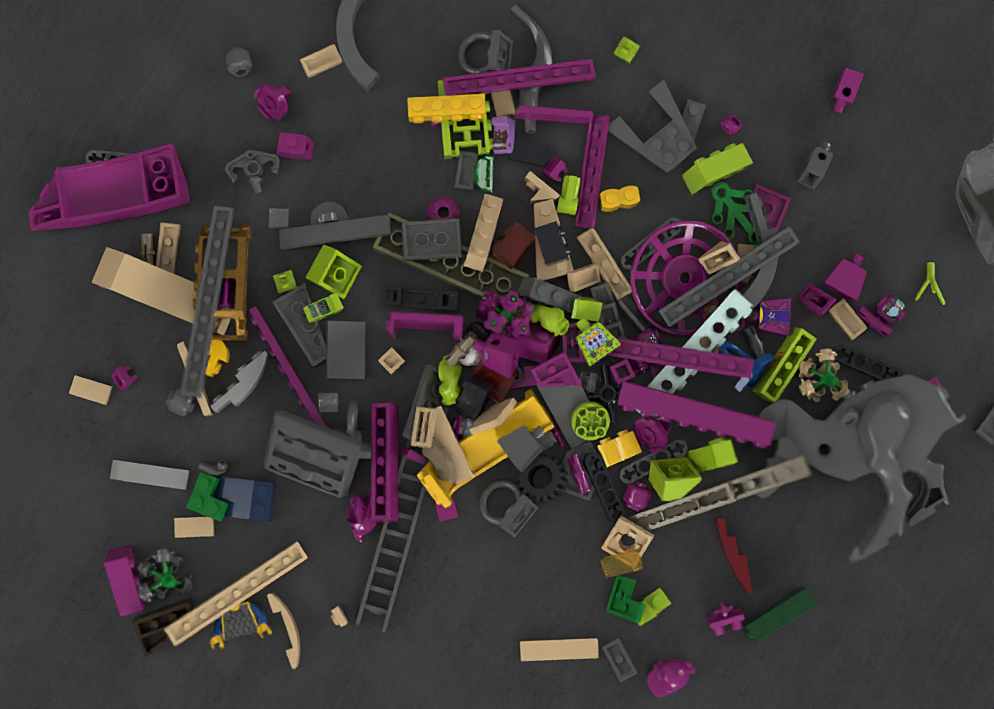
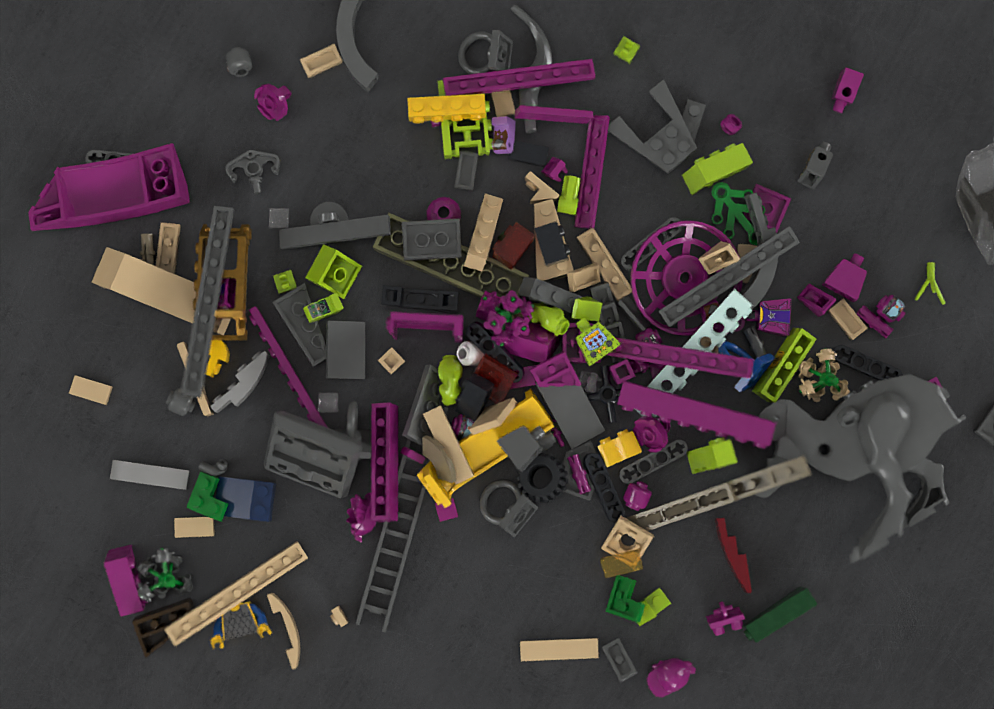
magenta tile [111,366,137,391] -> none
magenta torso [276,132,314,161] -> none
tan tile [411,407,437,448] -> none
dark tan pin [445,332,478,367] -> none
green tile [473,155,493,194] -> none
magenta torso [473,334,521,378] -> none
lime tile [571,401,610,440] -> none
yellow brick [599,186,640,212] -> none
lime slope [648,457,702,501] -> none

